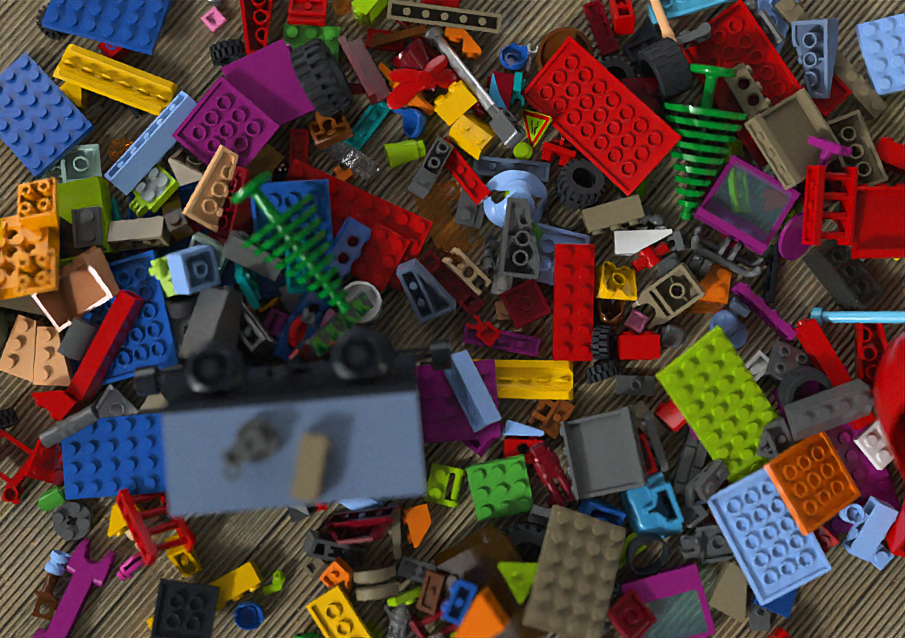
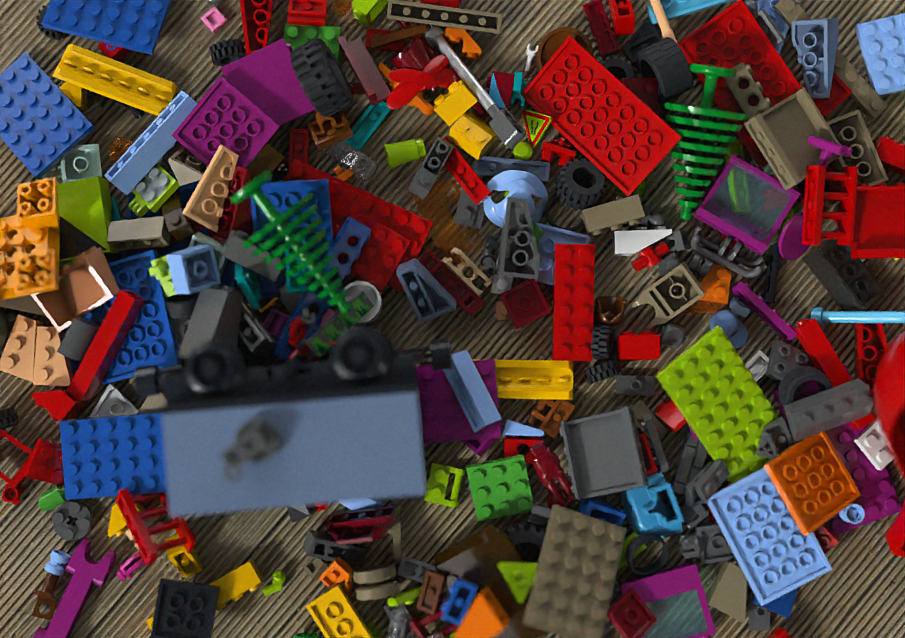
dark grey axle [39,405,100,448] -> none
dark grey plate [71,206,104,249] -> none
blue hair [234,600,264,631] -> none
dark tan brick [290,432,332,502] -> none
blue hat [393,107,429,139] -> none
orange slope [402,502,432,548] -> none
magenta plate [462,323,541,357] -> none
red plate [466,314,502,348] -> none
blue hair [499,42,529,71] -> none
yellow slope [594,261,638,301] -> none
bright pink tile [623,308,650,334] -> none
dark grey plate [676,22,711,50] -> none
light blue brick [841,496,899,562] -> none
light blue plate [870,543,894,570] -> none

